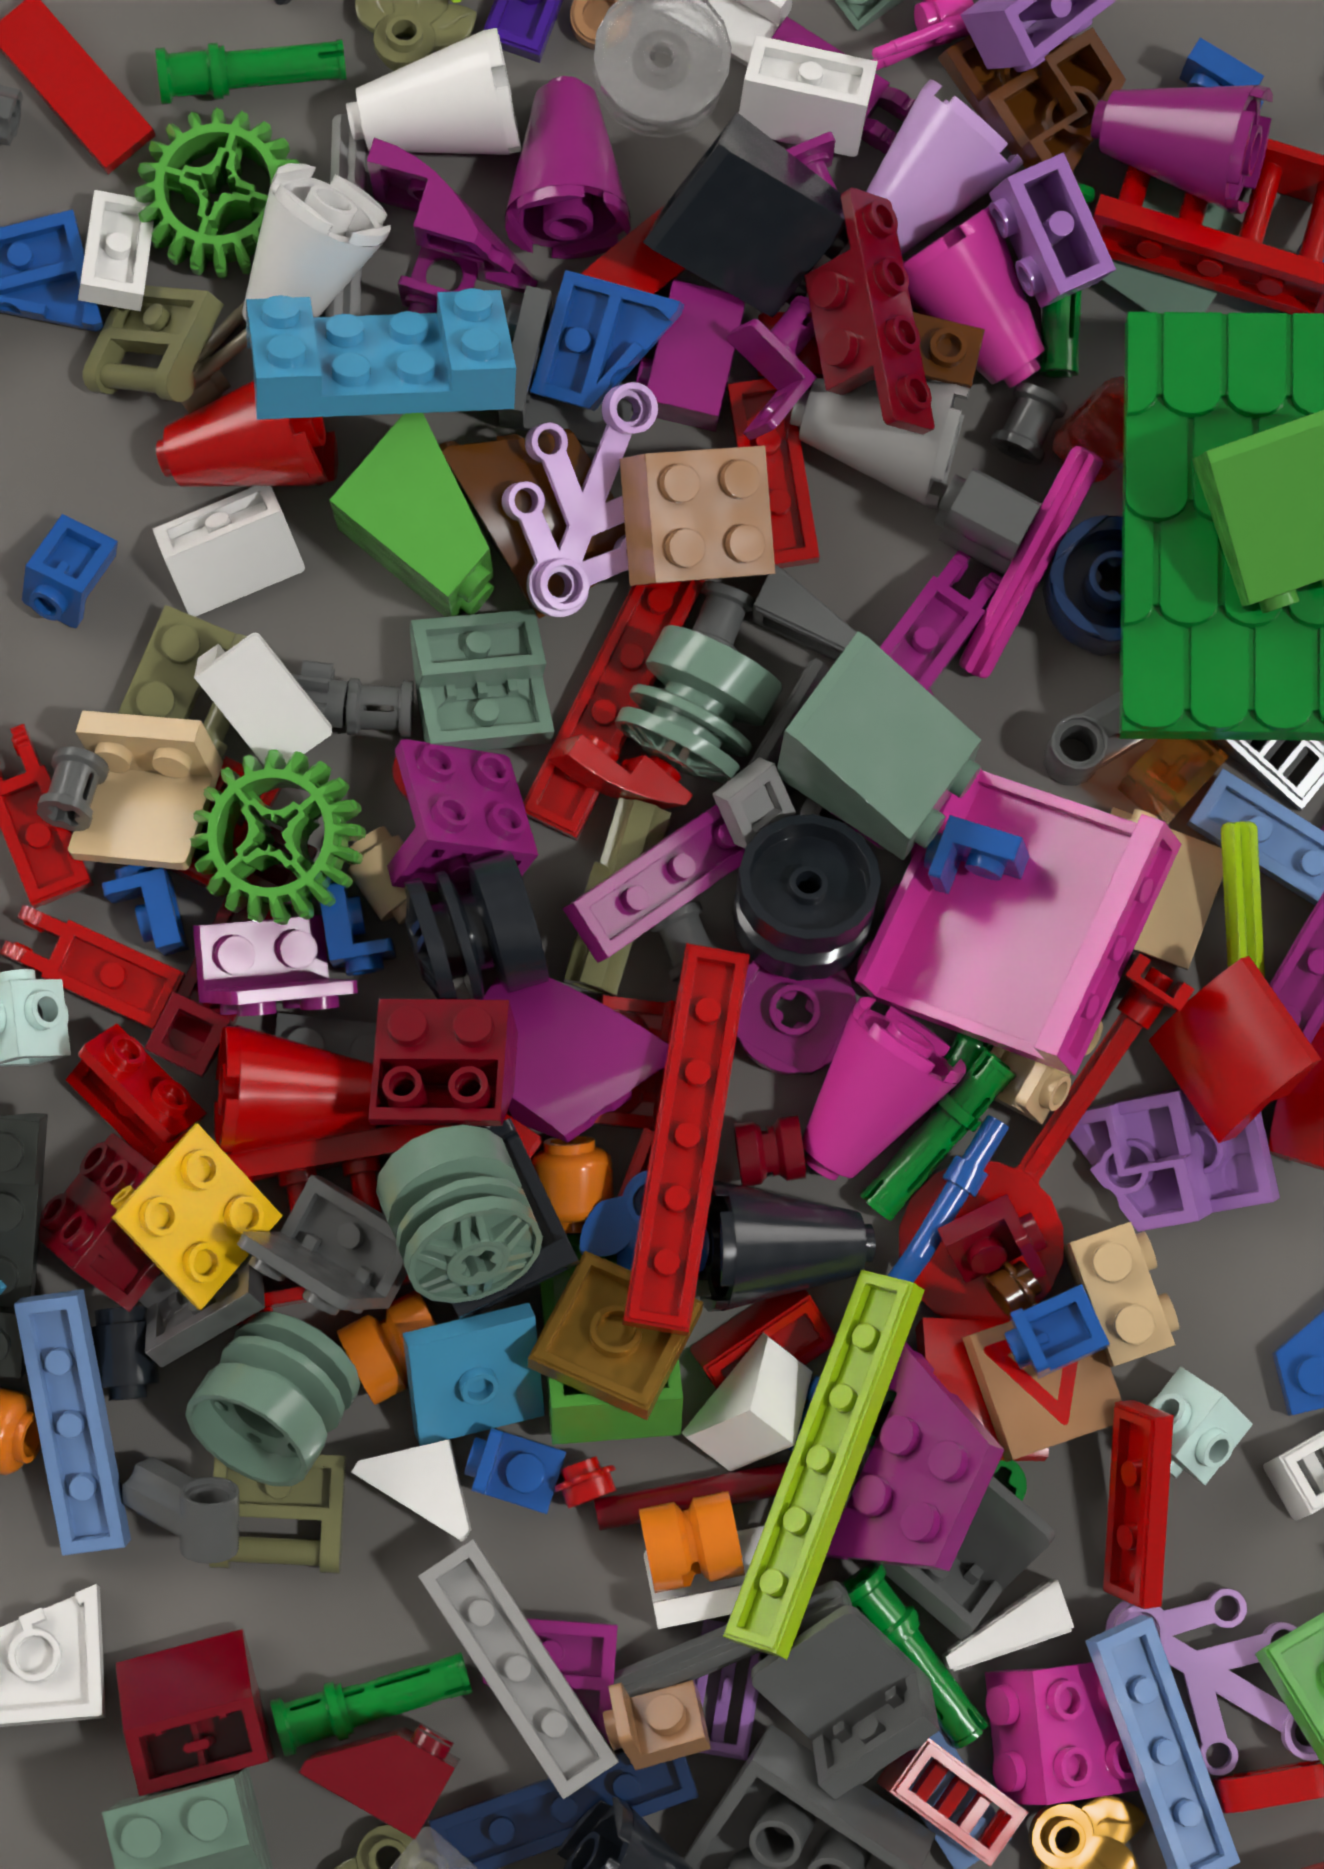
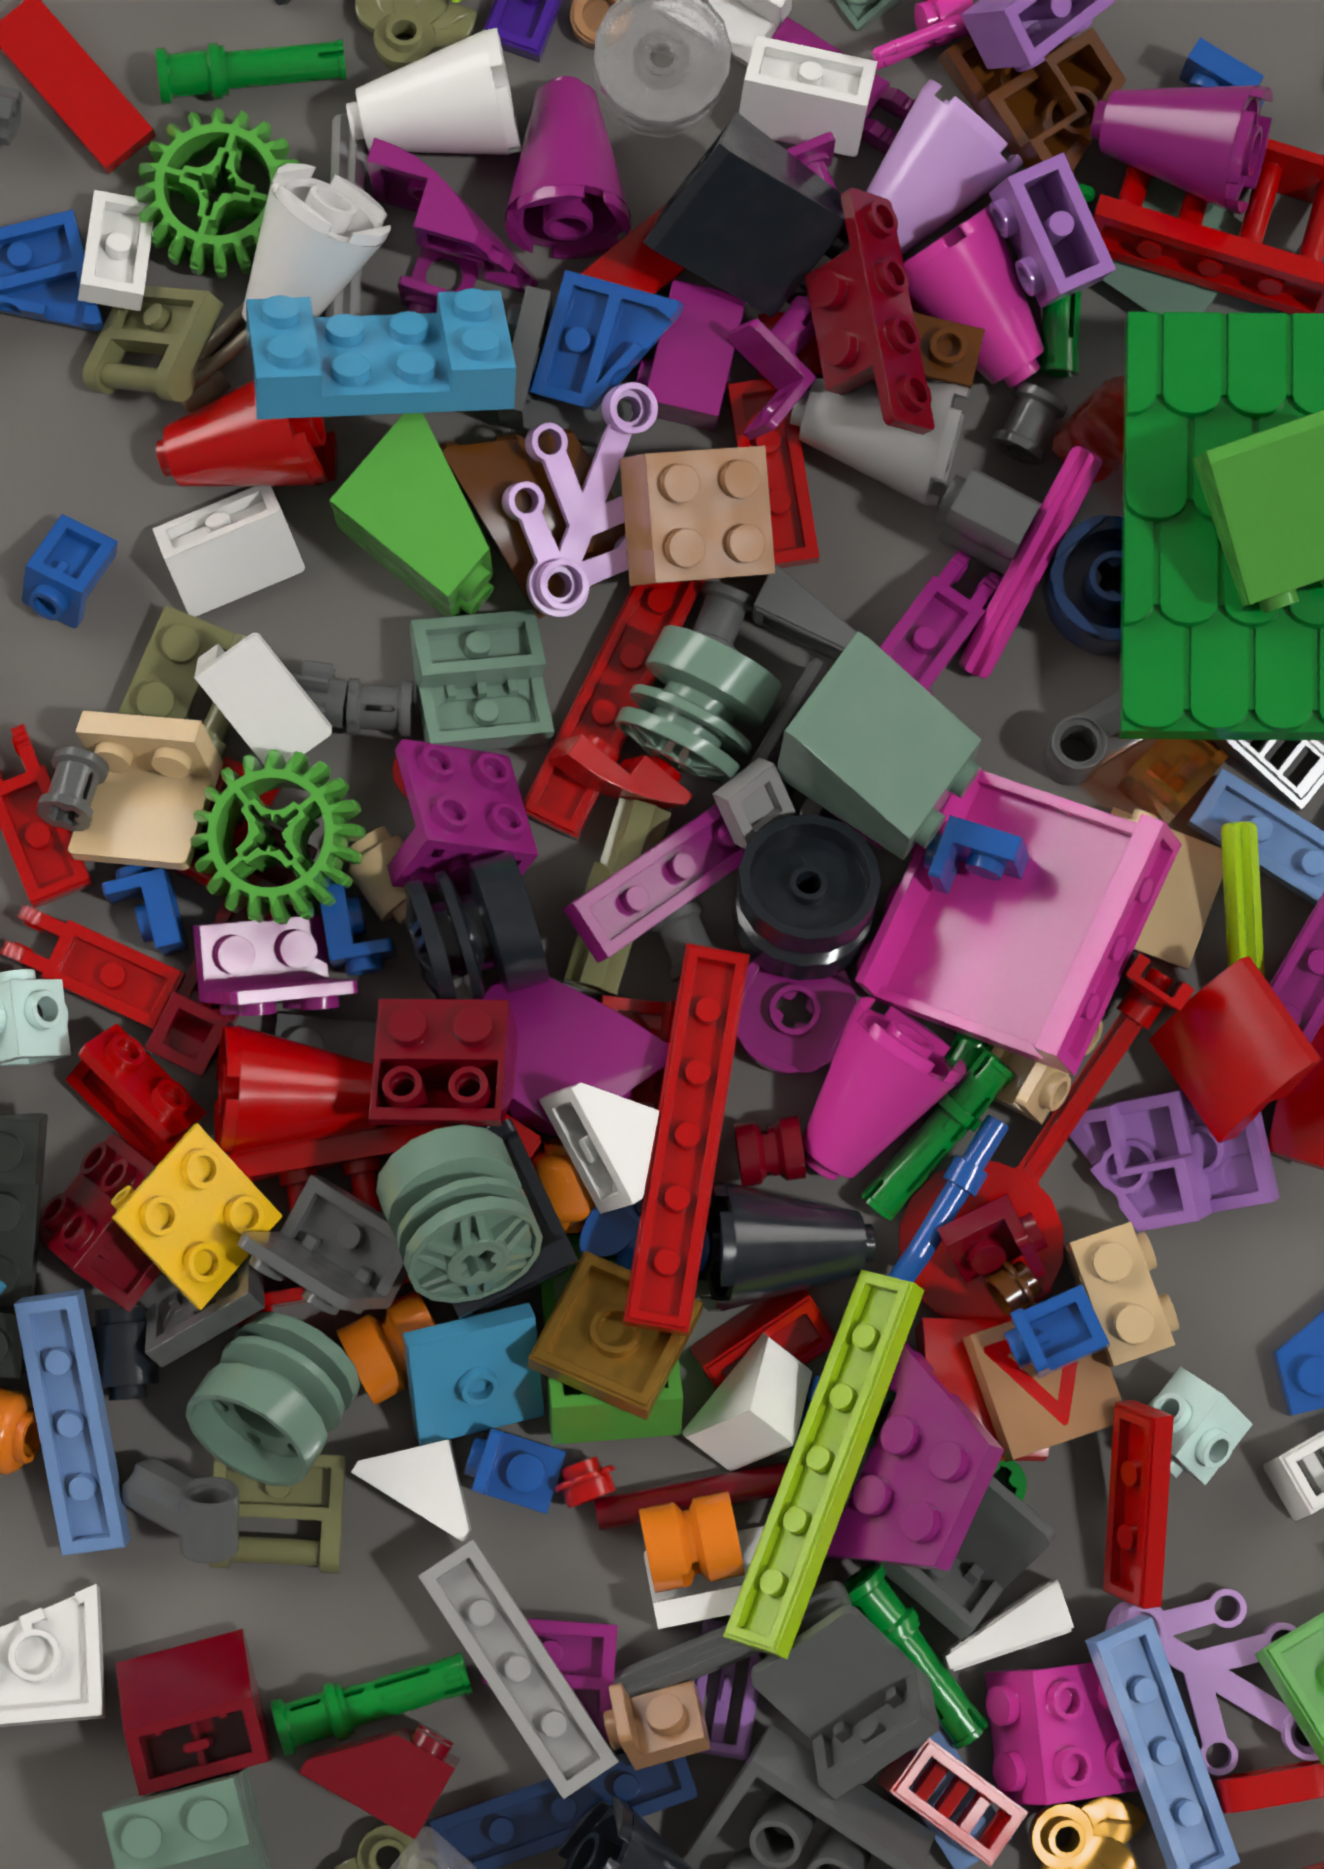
none -> white slope [539,1082,659,1214]

